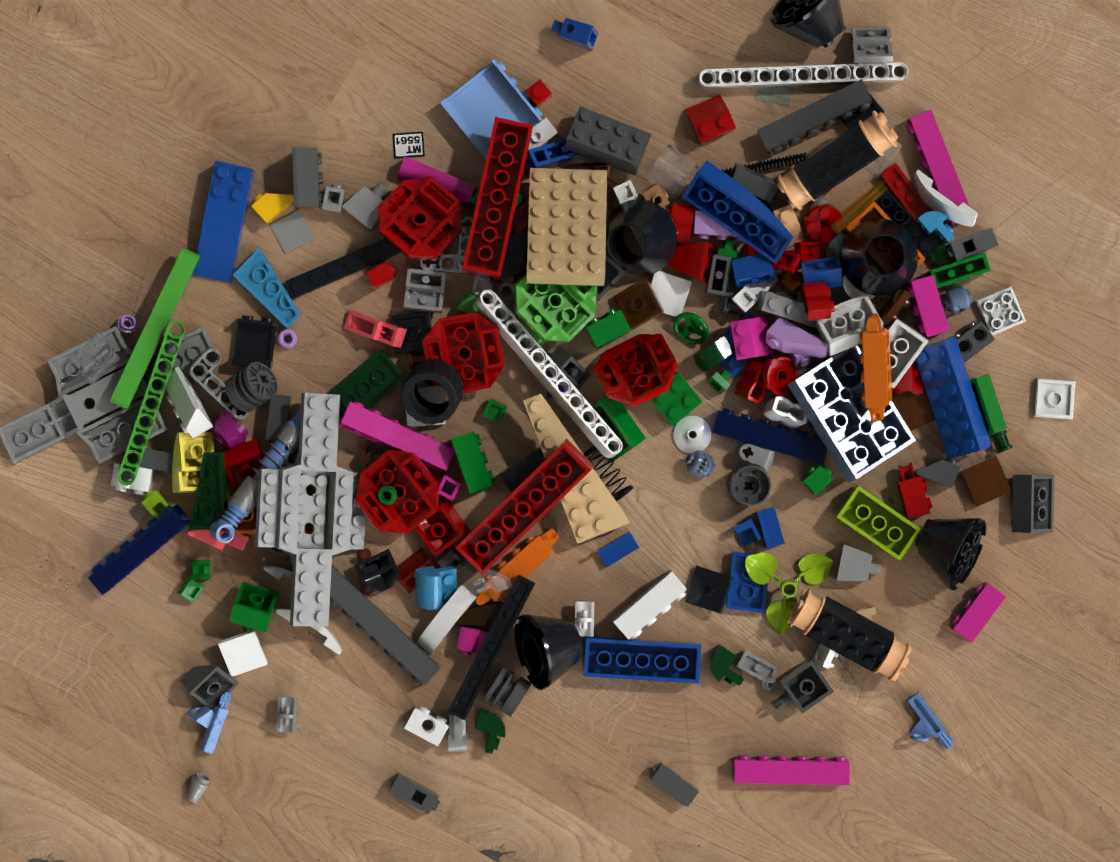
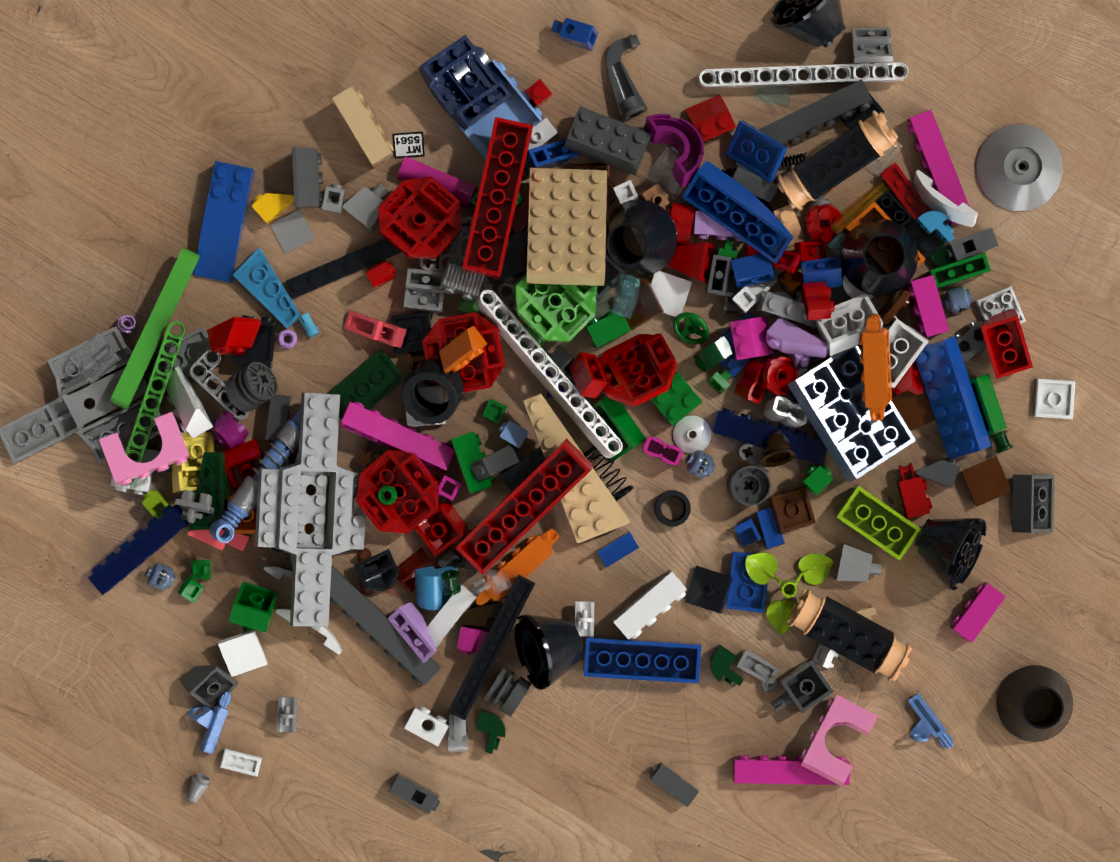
none -> bright pink arch [99,412,190,486]
none -> sand blue head [145,562,175,591]
none -> light grey hips [175,490,214,523]
none -> red slope [207,317,261,356]
none -> white plate [220,748,263,777]
none -> medium azure pin [298,313,319,338]
none -> tan brick [332,86,394,168]
none -> lavender slope [388,602,437,663]
none -> dark blue slope [419,35,512,130]
none -> light grey brick [439,263,484,301]
none -> orange slope [439,326,487,374]
none -> dark green bush [442,570,461,595]
none -> dark grey brick [470,444,520,481]
none -> light blue brick [498,420,529,448]
none -> red brick [569,352,608,398]
none -> dark grey animal [606,34,648,121]
none -> clear light blue brick [612,274,640,318]
none -> dark pink brick [642,437,683,465]
none -> magenta brick [644,114,704,188]
none -> black tyre [654,490,691,527]
none -> blue plate [725,120,788,182]
none -> dark brown piece [759,429,796,467]
none -> reddish brown tile [768,486,816,534]
none -> bright pink arch [800,695,878,786]
none -> light grey dish [976,124,1063,211]
none -> red slope [980,308,1033,379]
none -> black cone [996,665,1073,742]

